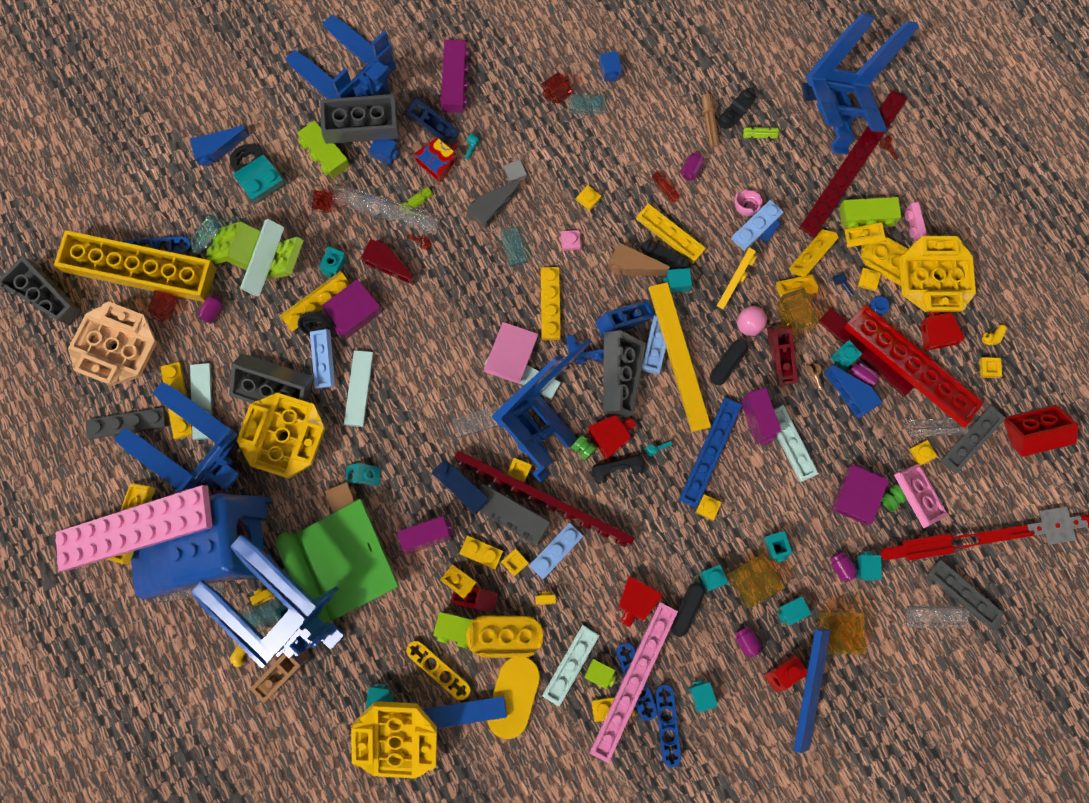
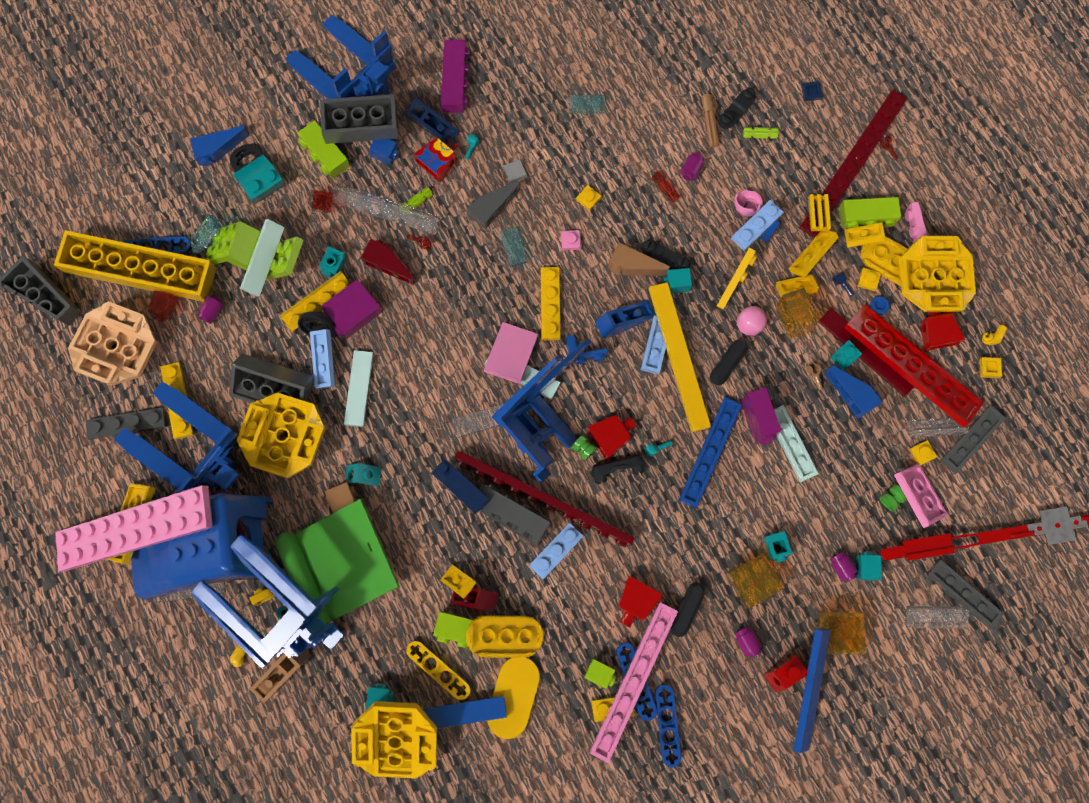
light aqua tile [190,363,213,440] -> none
clear light blue plate [241,599,281,629] -> none
magenta brick [397,516,454,555] -> none
yellow plate [459,536,503,570] -> none
yellow plate [501,548,529,577] -> none
yellow plate [507,458,532,483] -> none
yellow plate [535,591,556,605] -> none
clear red brick [541,72,573,105] -> none
light aqua tile [542,625,600,707] -> none
blue brick [599,51,622,82] -> none
dark grey wedge [603,330,646,417] -> none
yellow plate [636,203,706,264] -> none
teal brick [688,679,718,713] -> none
yellow plate [695,494,722,521] -> none
teal brick [699,565,728,592] -> none
dark red slope [767,324,798,386] -> none
teal brick [777,596,812,626] -> none
blue piece [806,13,919,155] -> none
magenta brick [831,464,889,526] -> none
magenta brick [849,362,880,387] -> none
red slope [1003,405,1079,457] -> none
none -> yellow tile [808,194,831,231]

